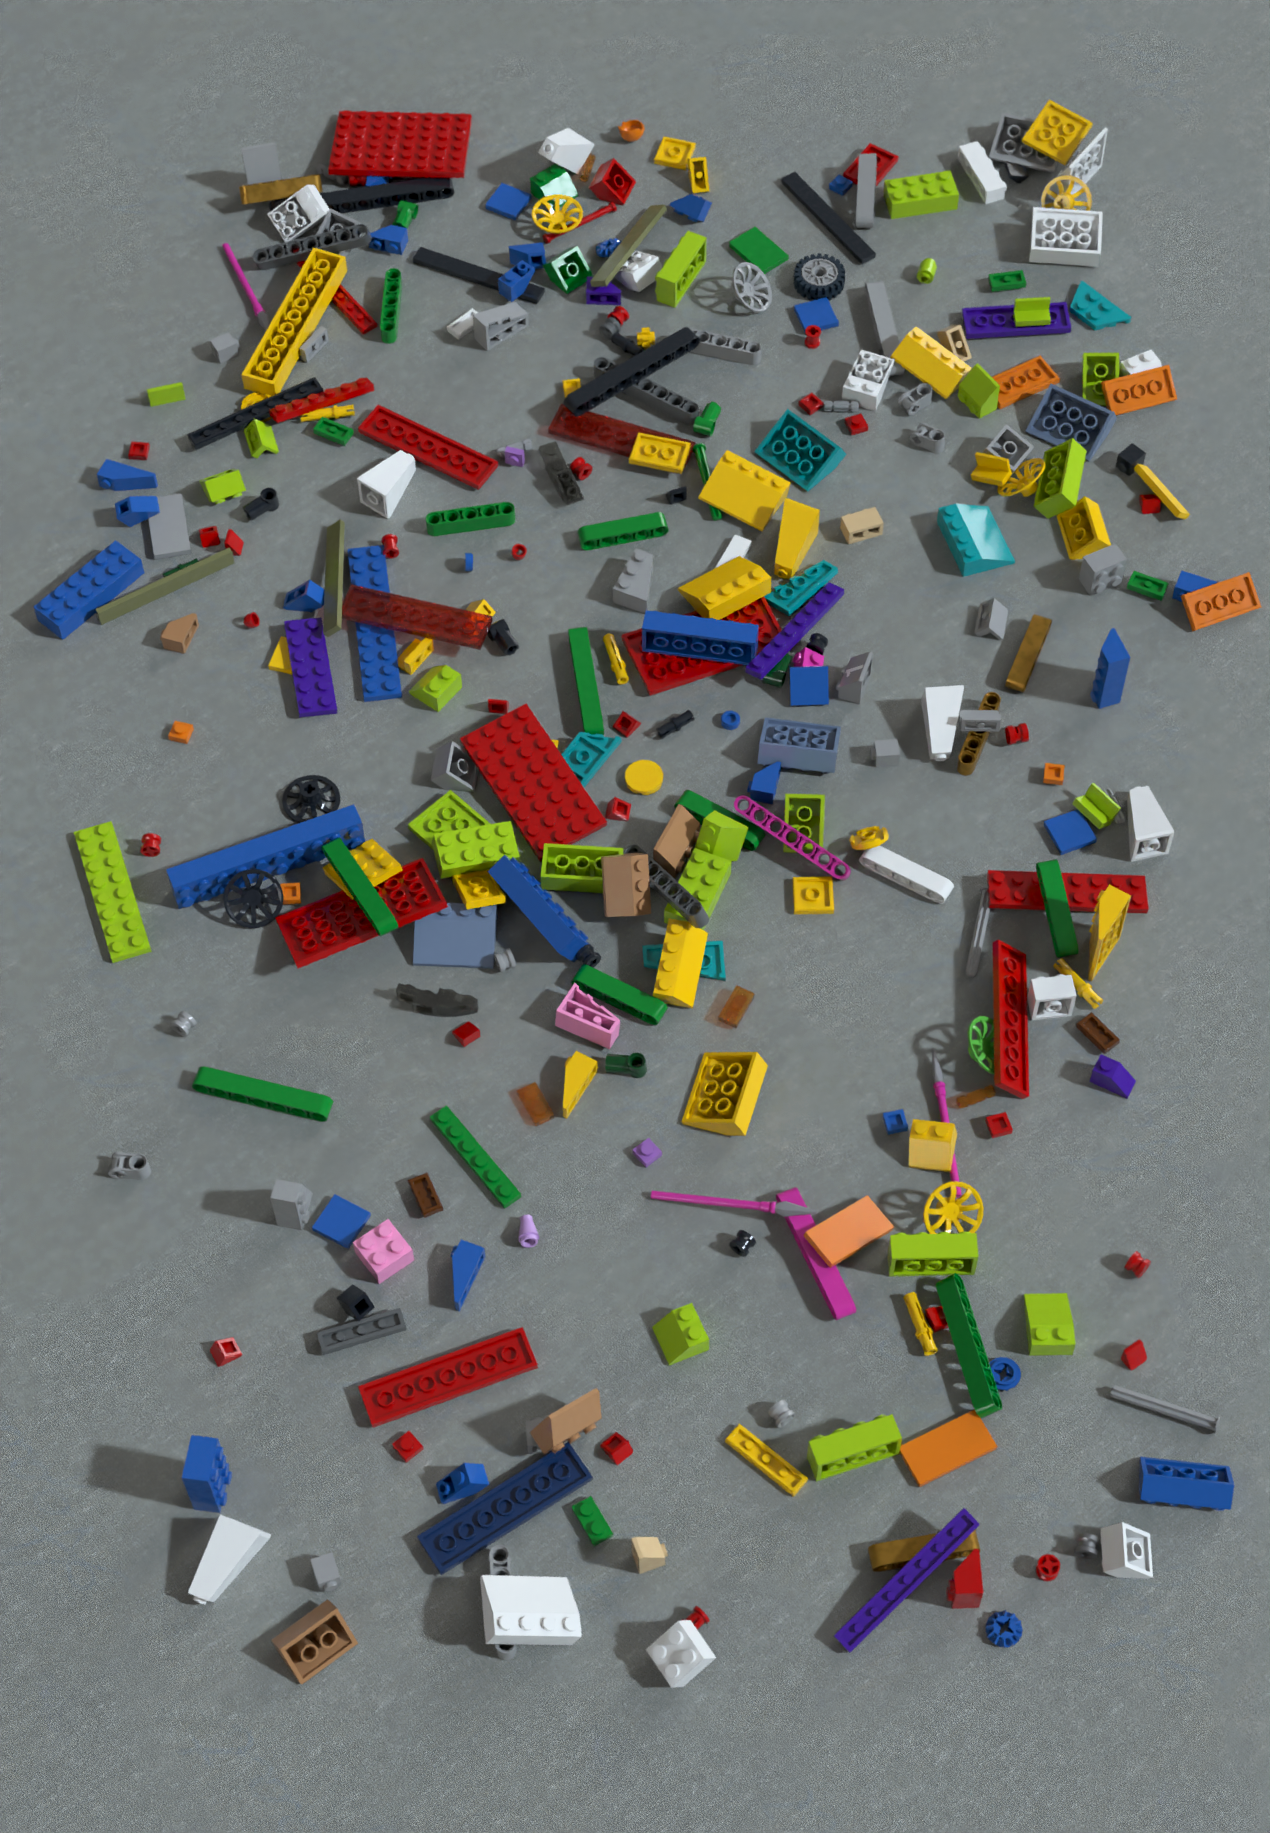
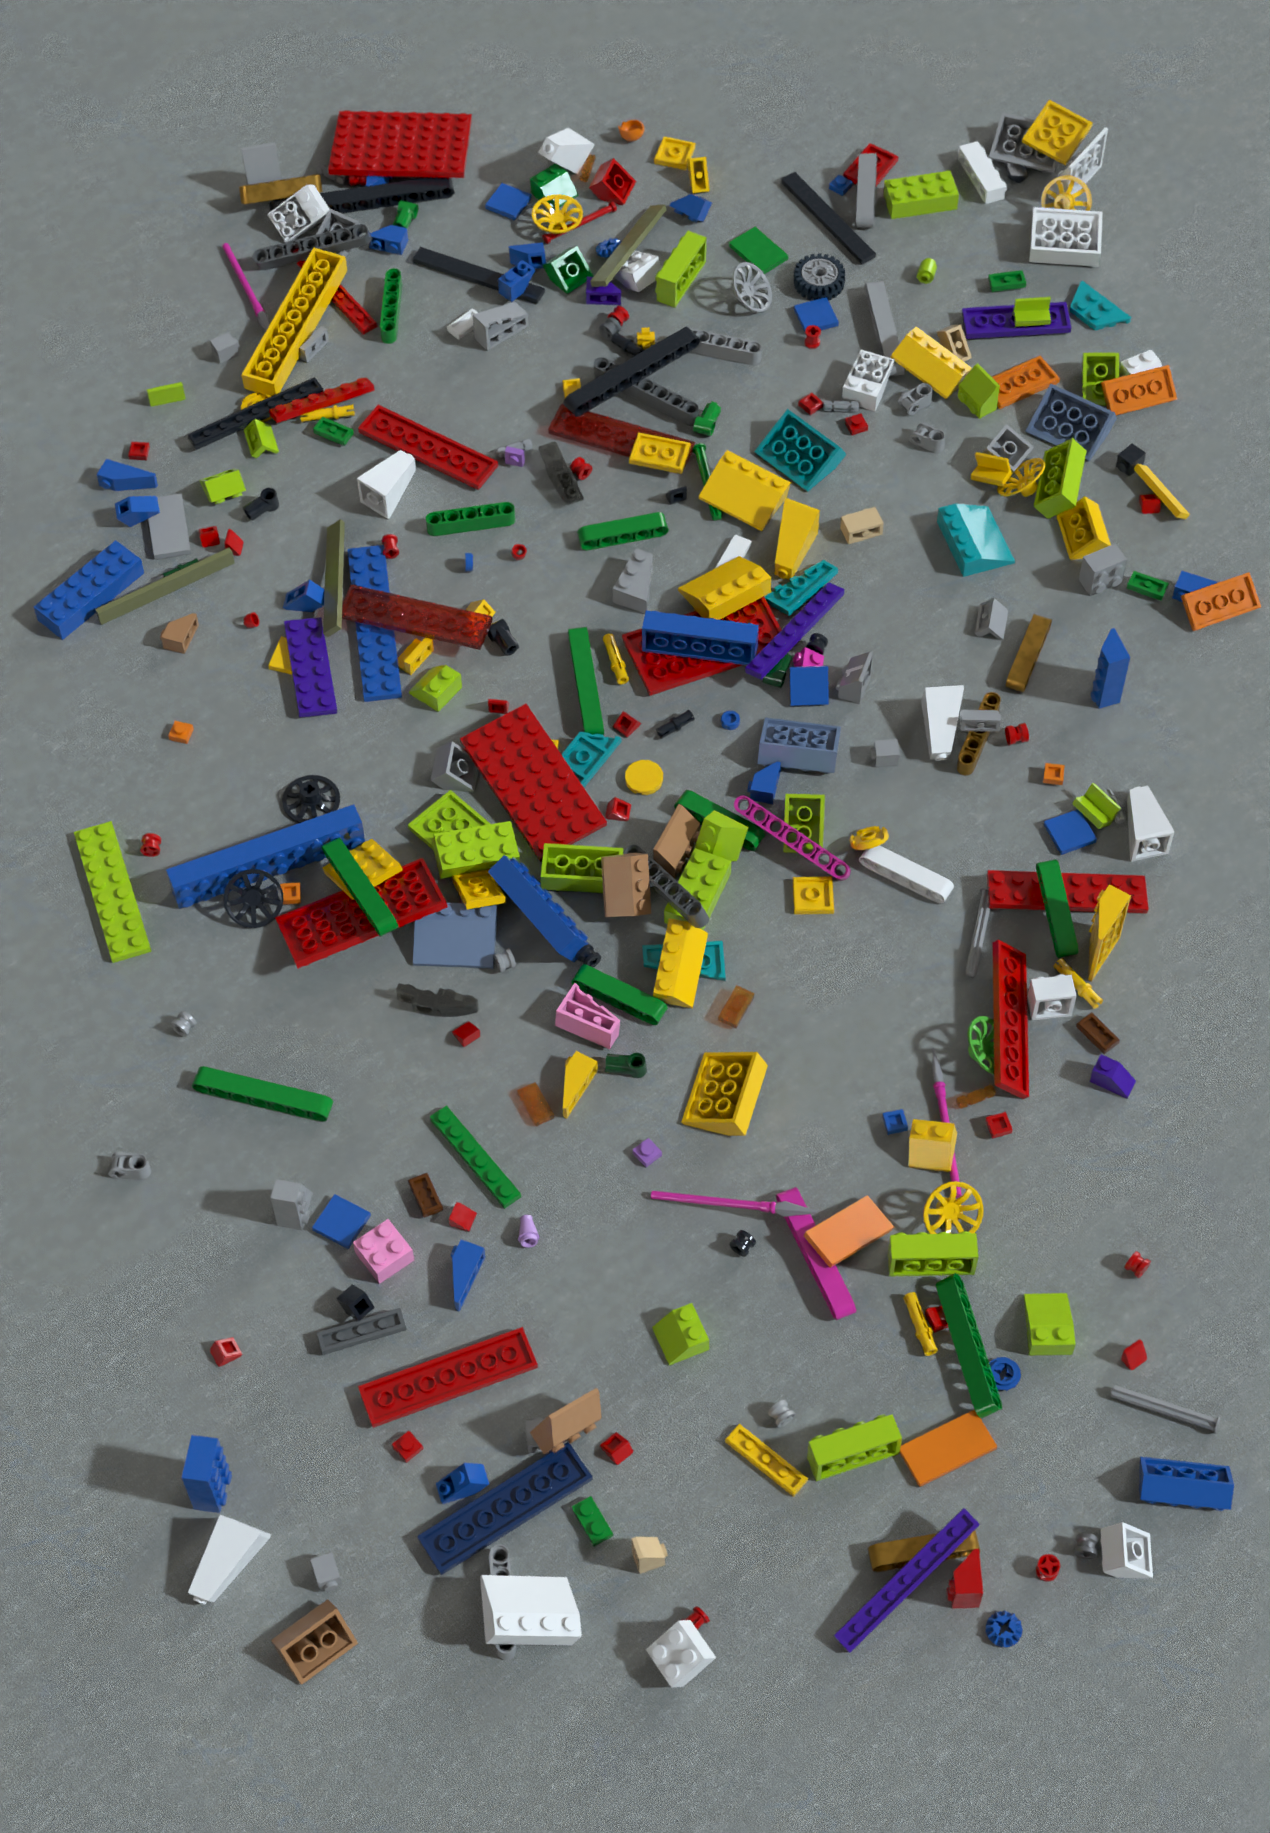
none -> red slope [449,1202,477,1232]

